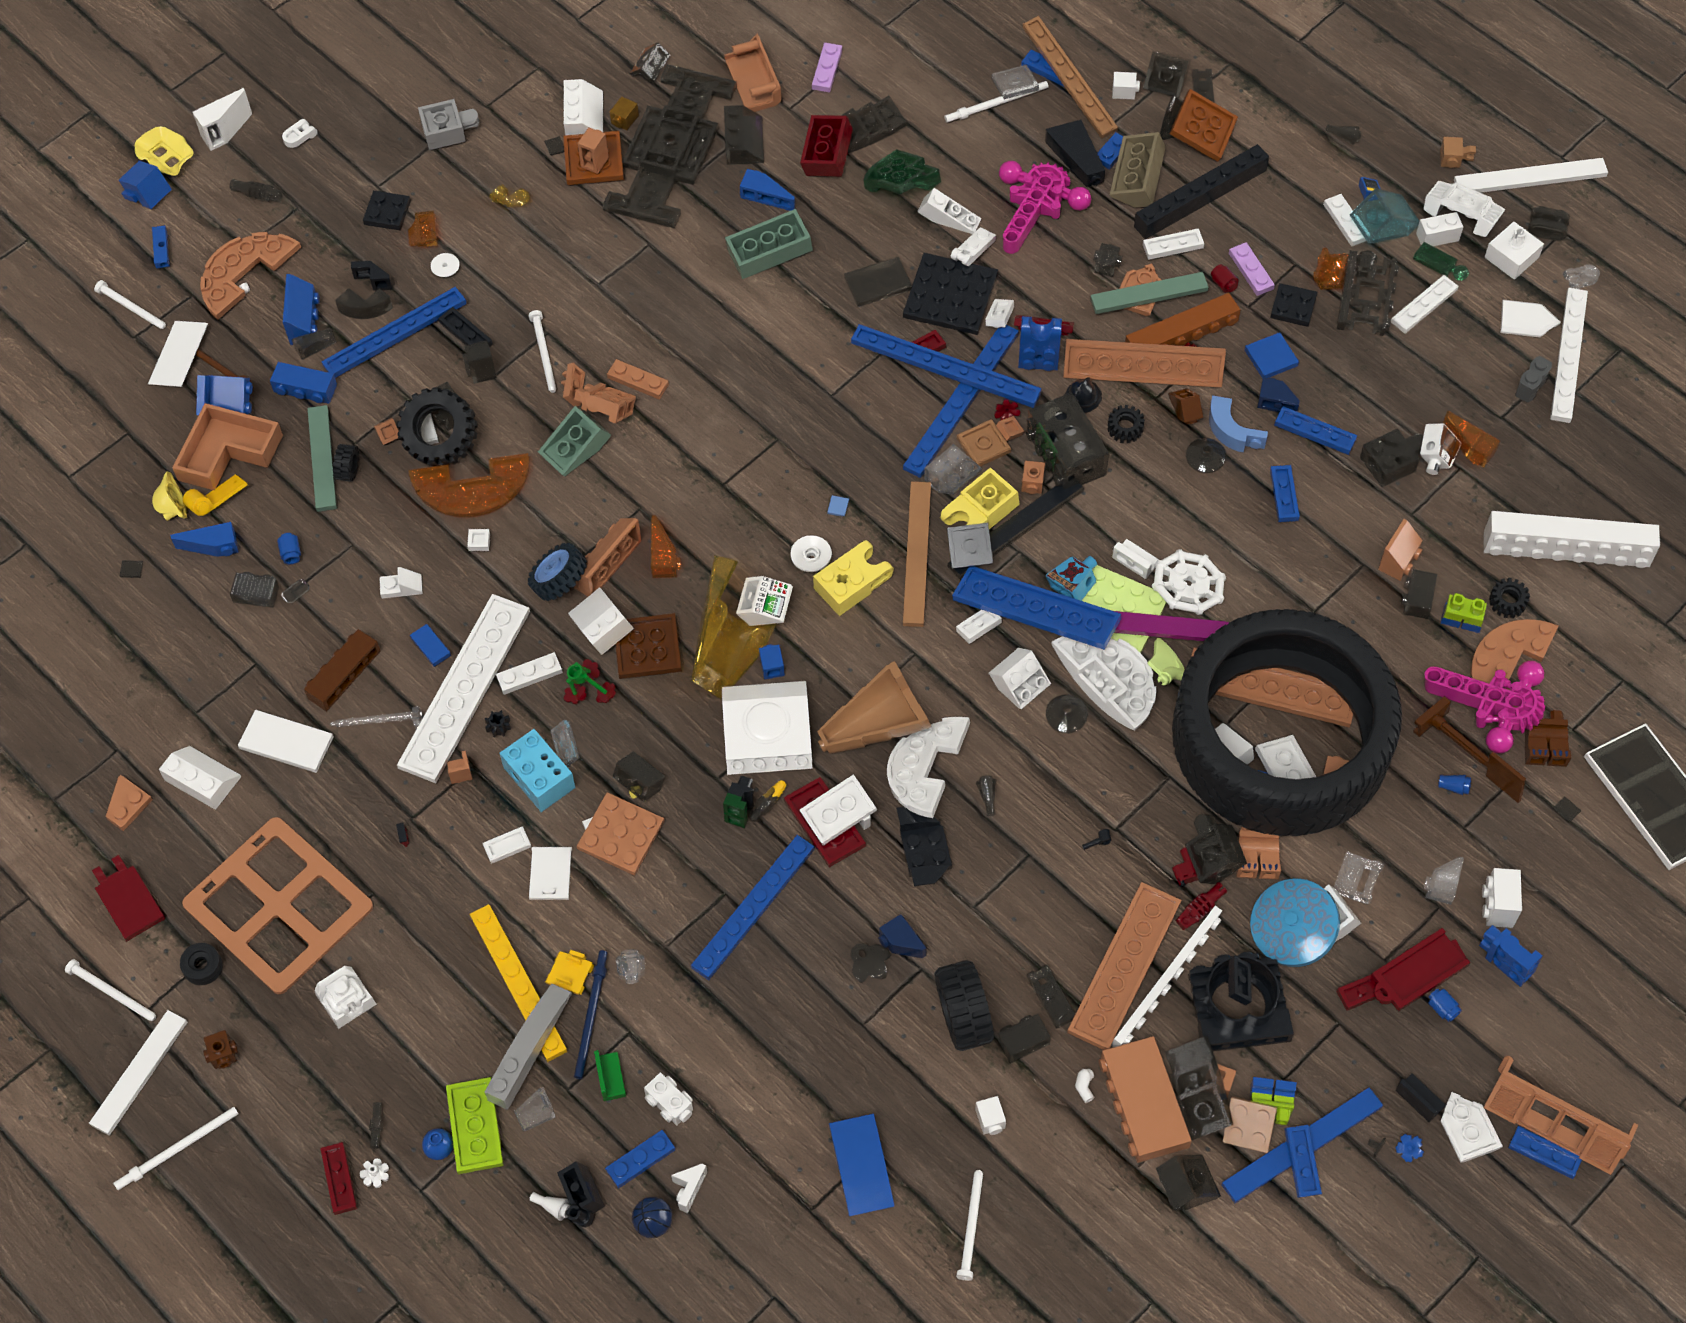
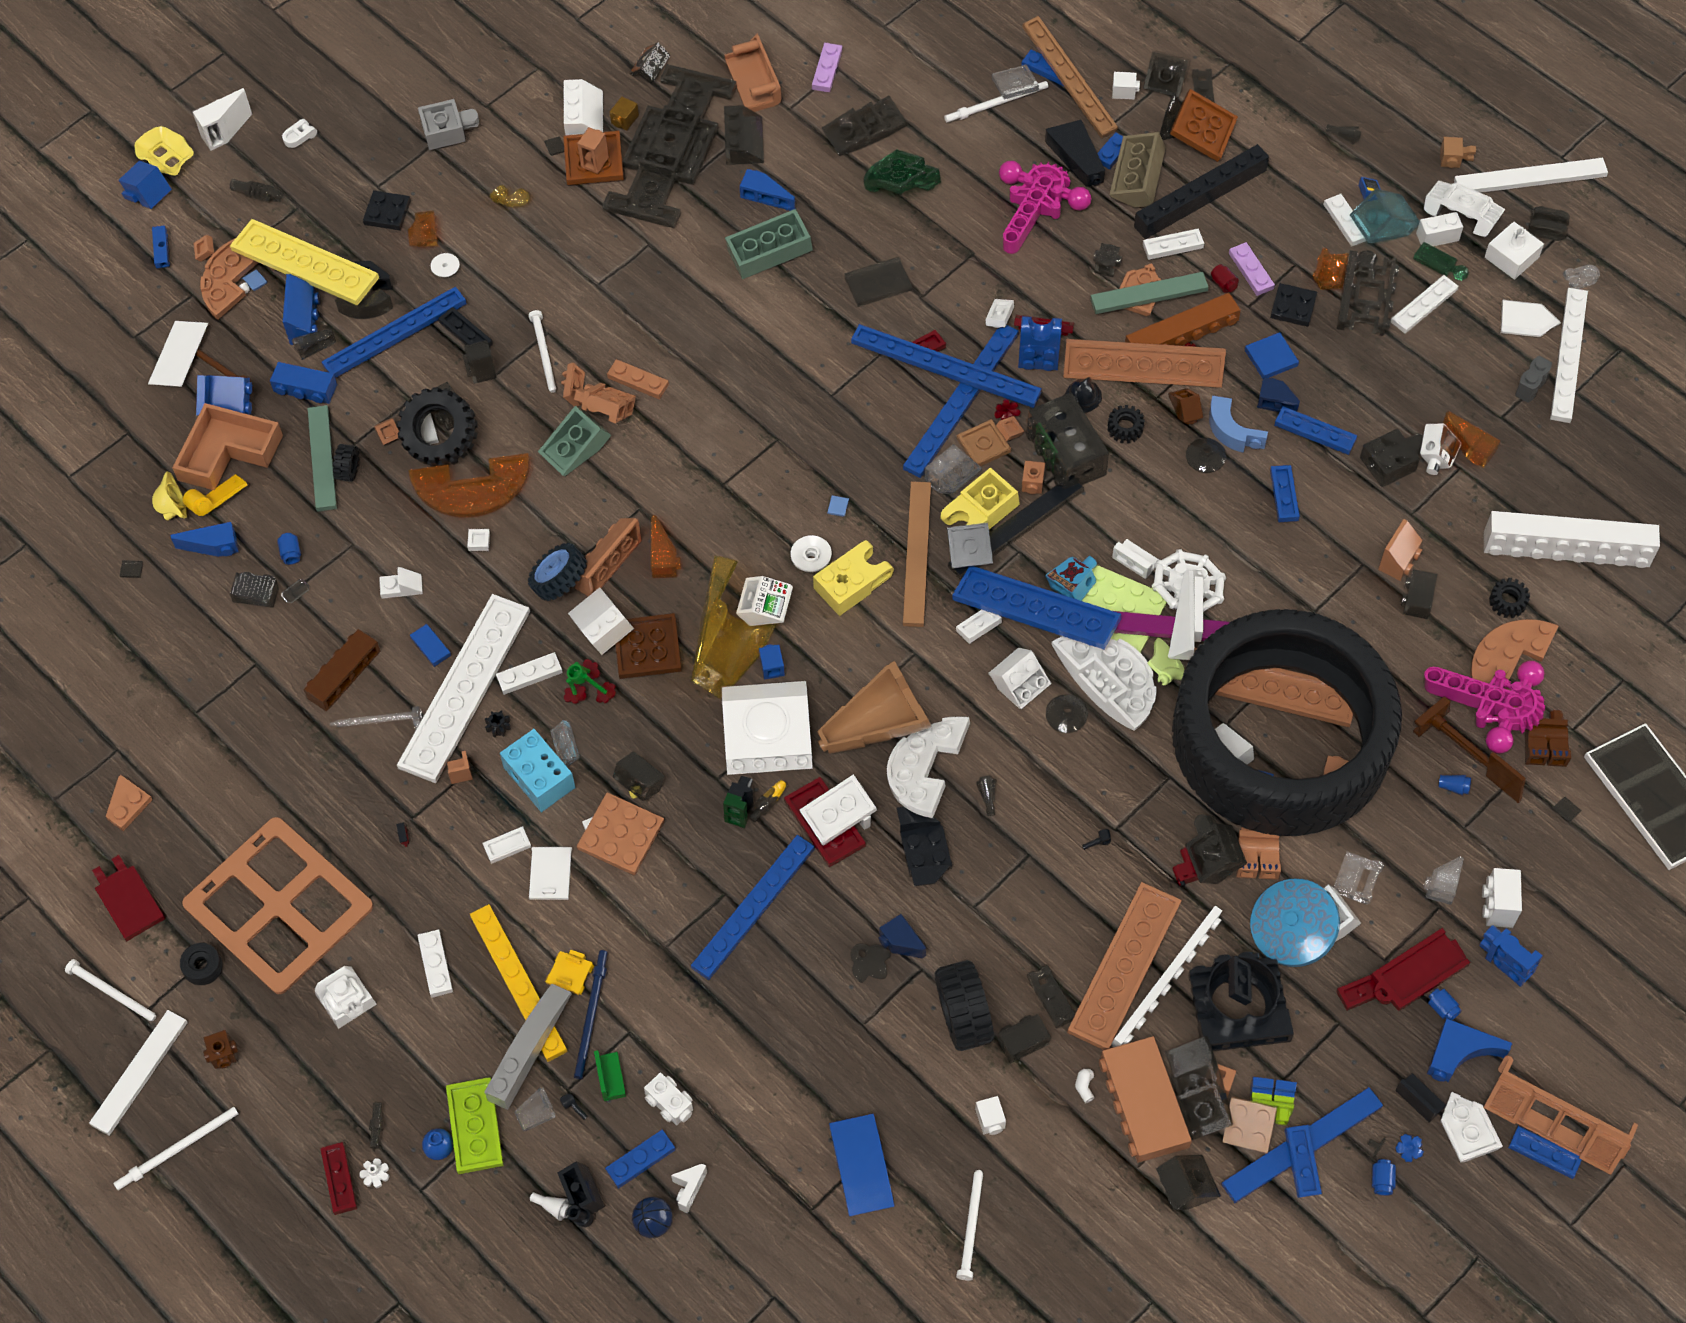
white bar [94,280,166,329] -> none
white slope [159,746,241,810] -> none
white tile [238,710,334,773] -> none
clear head [616,949,646,984] -> none
dark red brick [800,115,853,177] -> none
black plate [903,253,998,335] -> none
white slope [918,188,981,234] -> none
white plate [951,227,996,266] -> none
dark red hinge [1175,882,1227,930] -> none
white tile [1255,735,1316,779] -> none
lime hips [1440,593,1487,633] -> none
none -> nougat plate [194,235,214,262]
none -> light yellow plate [230,219,379,306]
none -> medium blue piece [243,269,267,291]
none -> white plate [417,929,453,998]
none -> black hand [560,1094,588,1120]
none -> white wedge [1168,570,1203,660]
none -> blue brick [1372,1159,1396,1195]
none -> blue arch [1427,1019,1512,1082]

